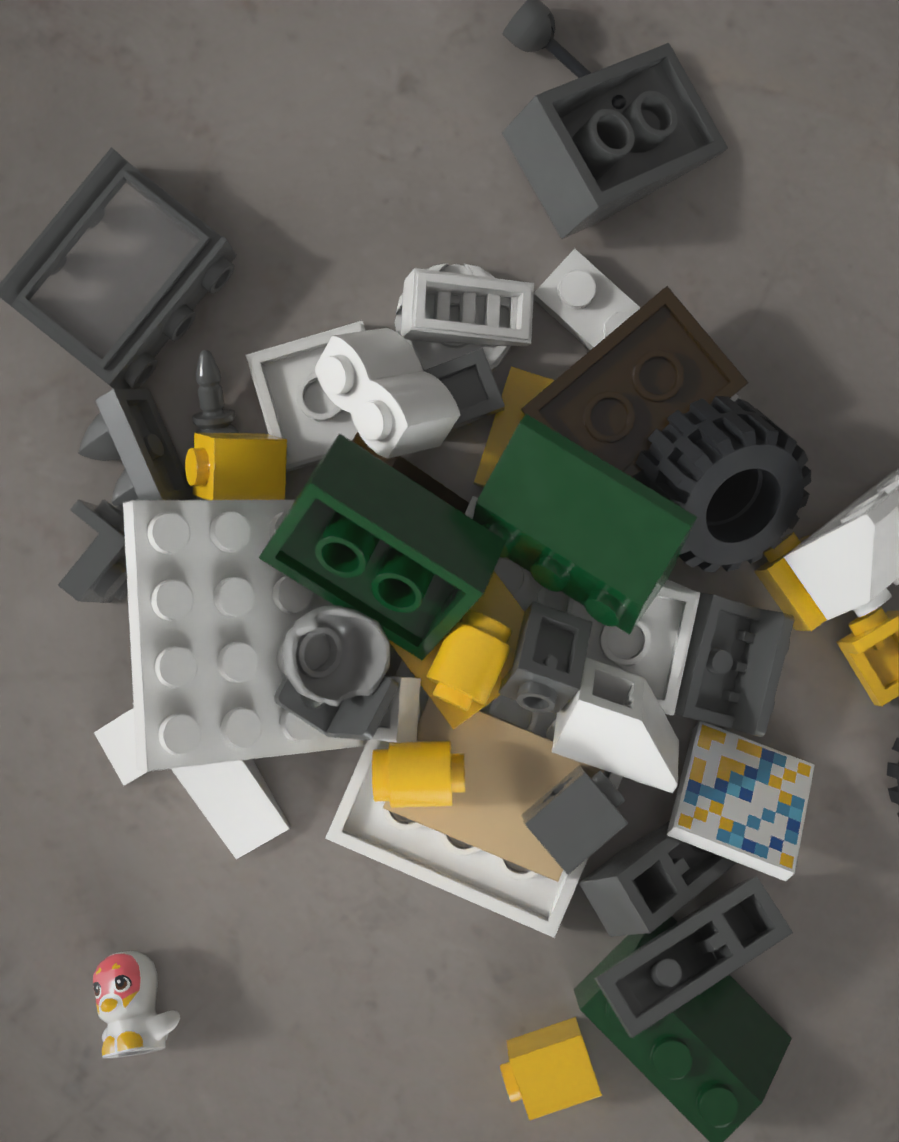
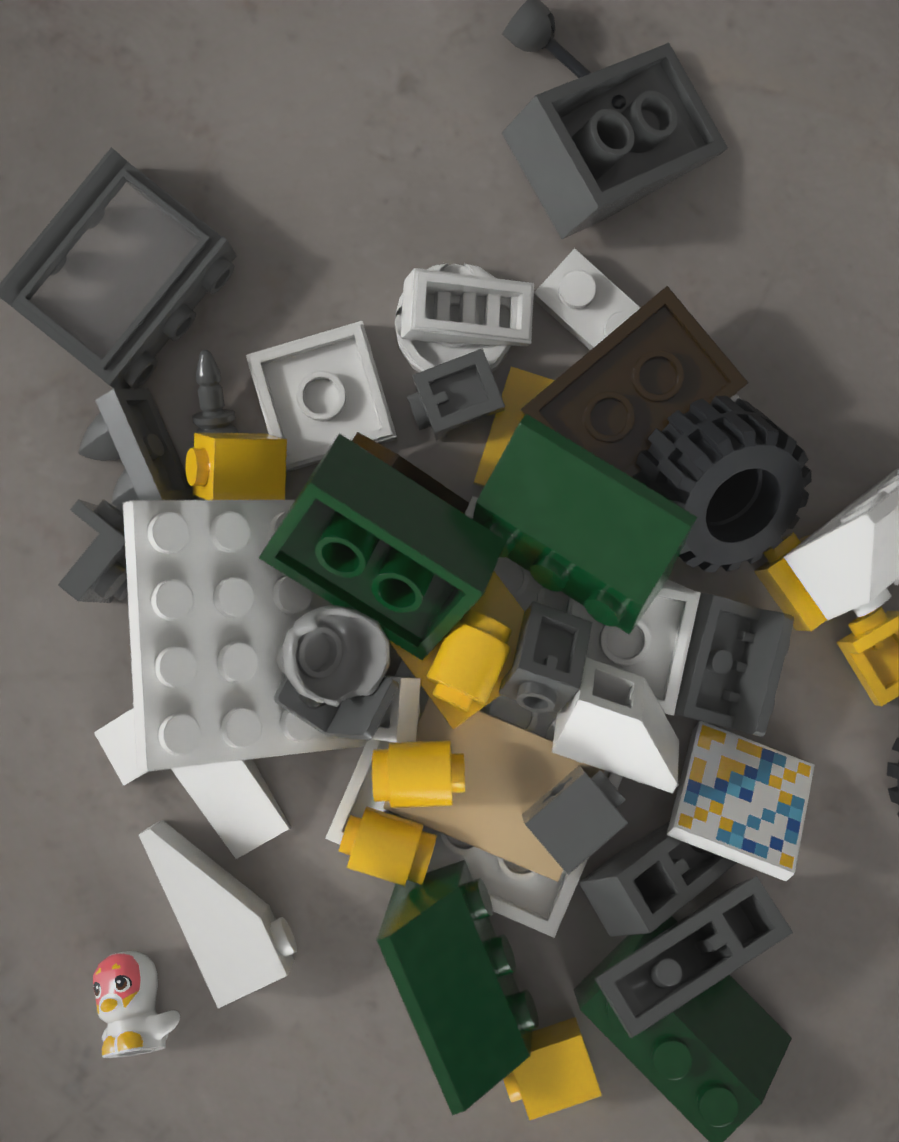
white brick [314,328,460,459] -> none
none -> white slope [138,820,297,1008]
none -> yellow brick [338,806,437,886]
none -> dark green slope [377,860,539,1115]

